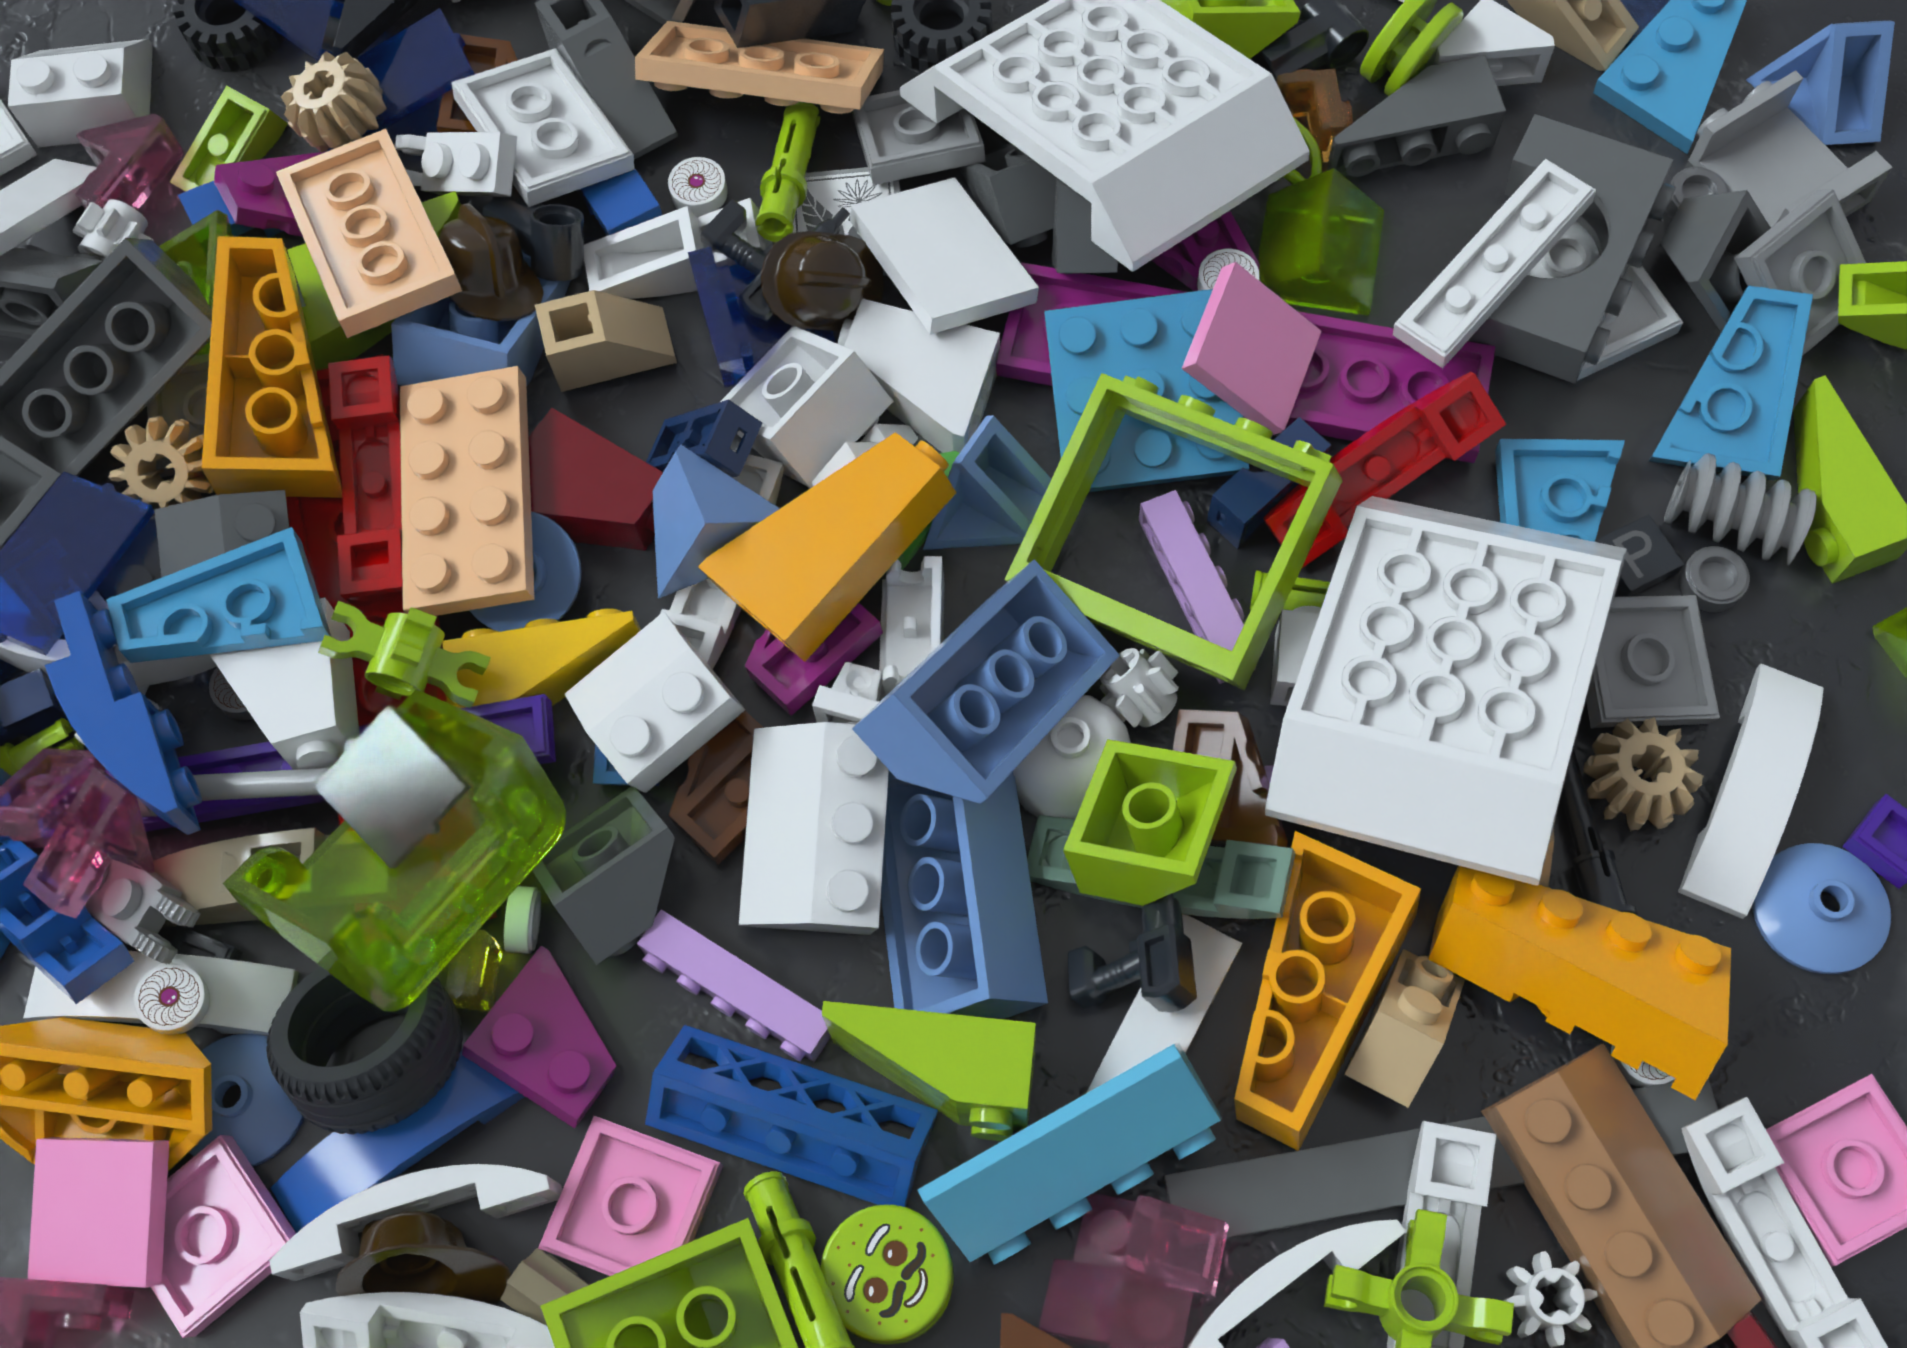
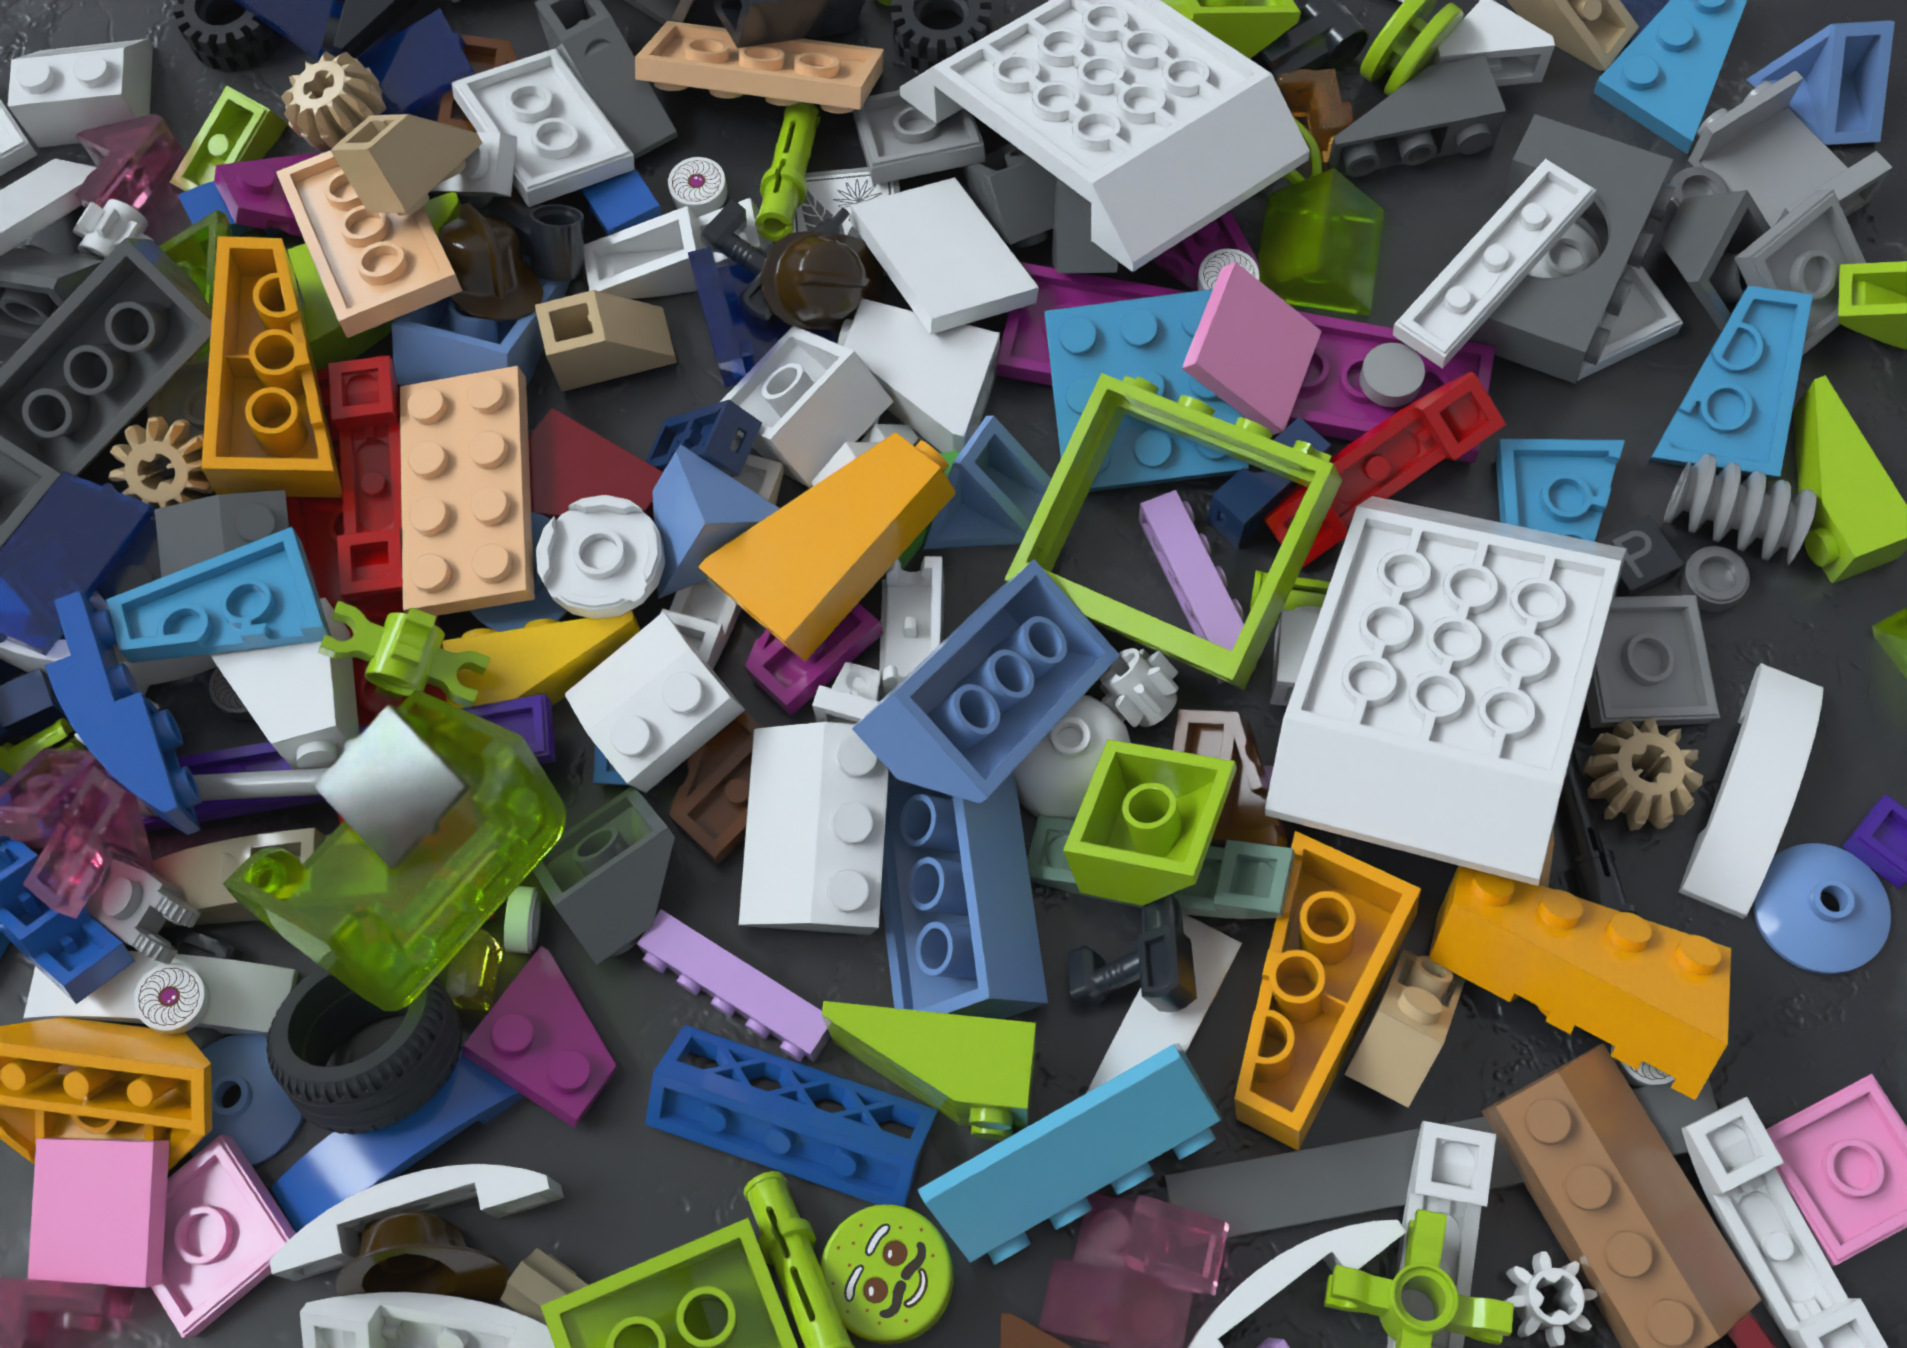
bright pink tile [538,1116,723,1276] -> none
none -> tan slope [330,114,483,216]
none -> white tile [536,495,665,619]
none -> light grey tile [1360,343,1425,407]

